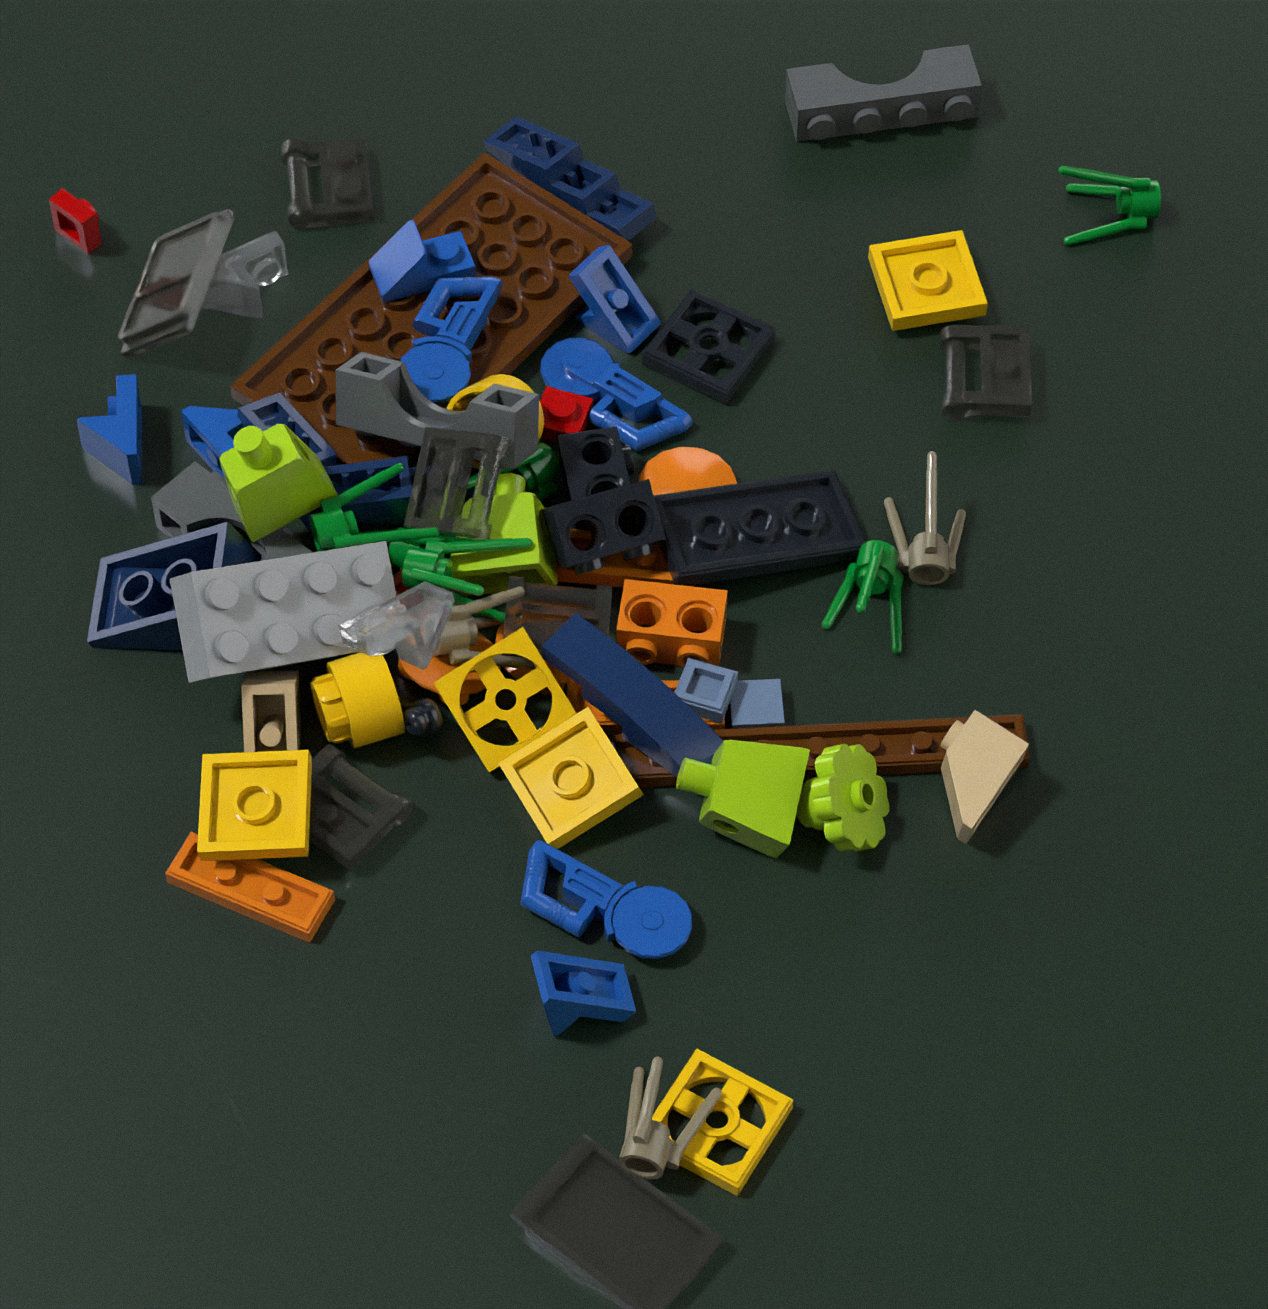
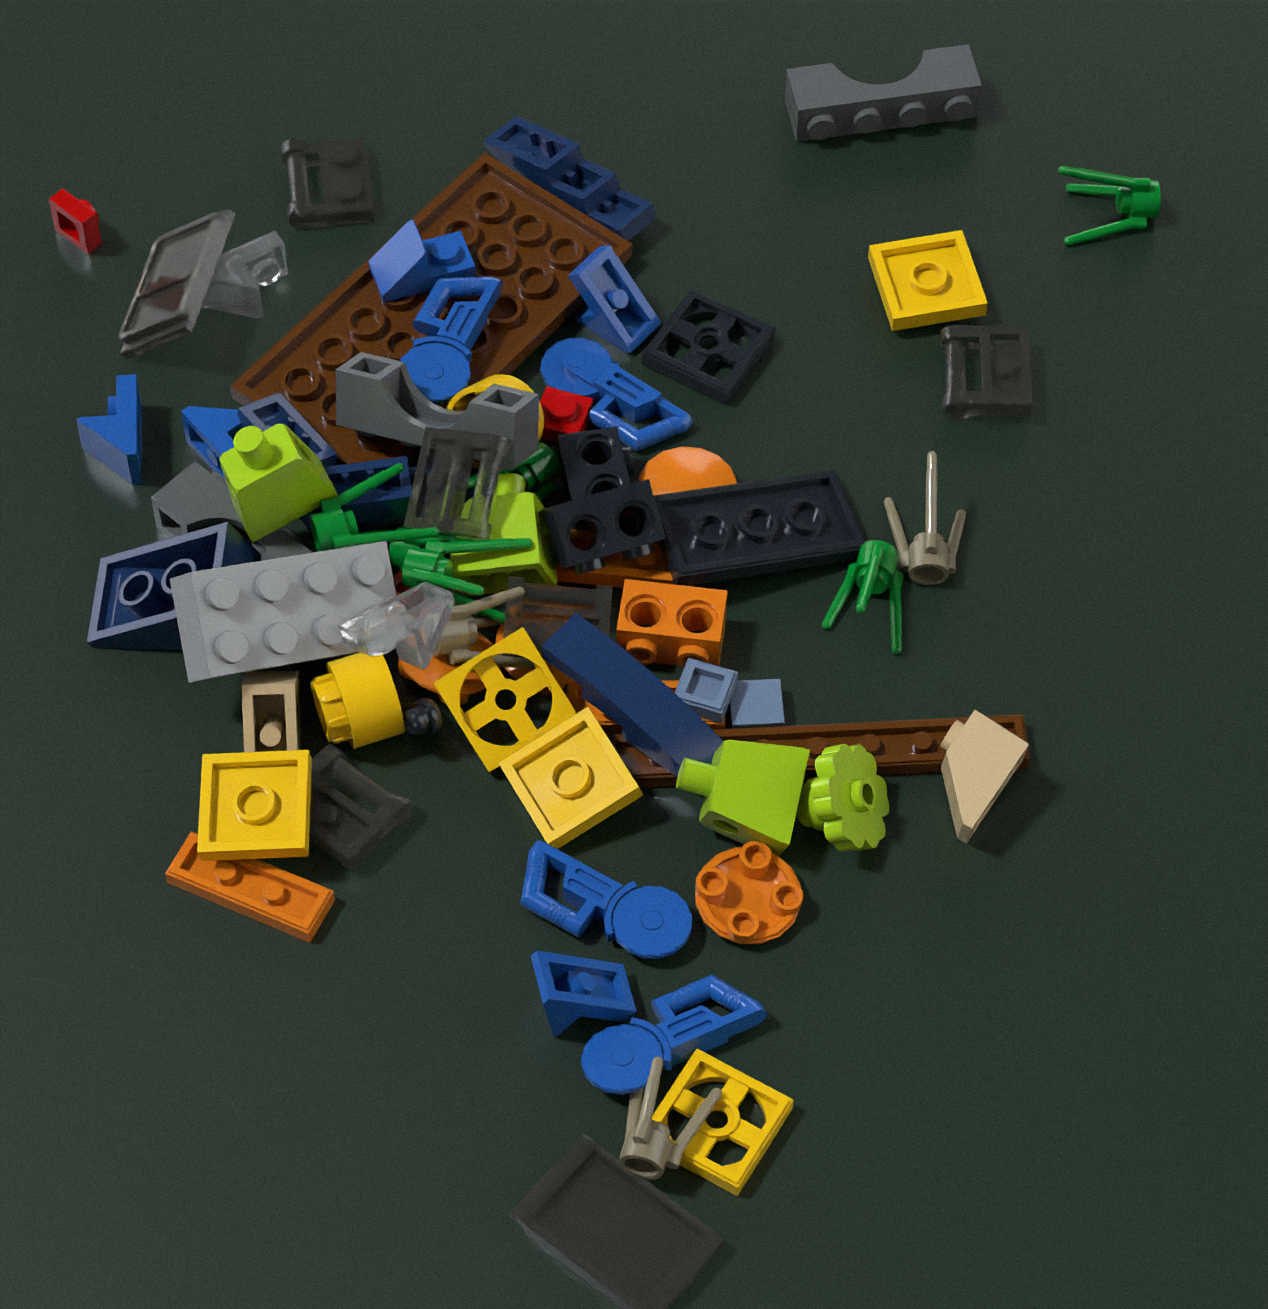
none -> blue piece [581,975,767,1095]
none -> orange dish [695,841,803,944]

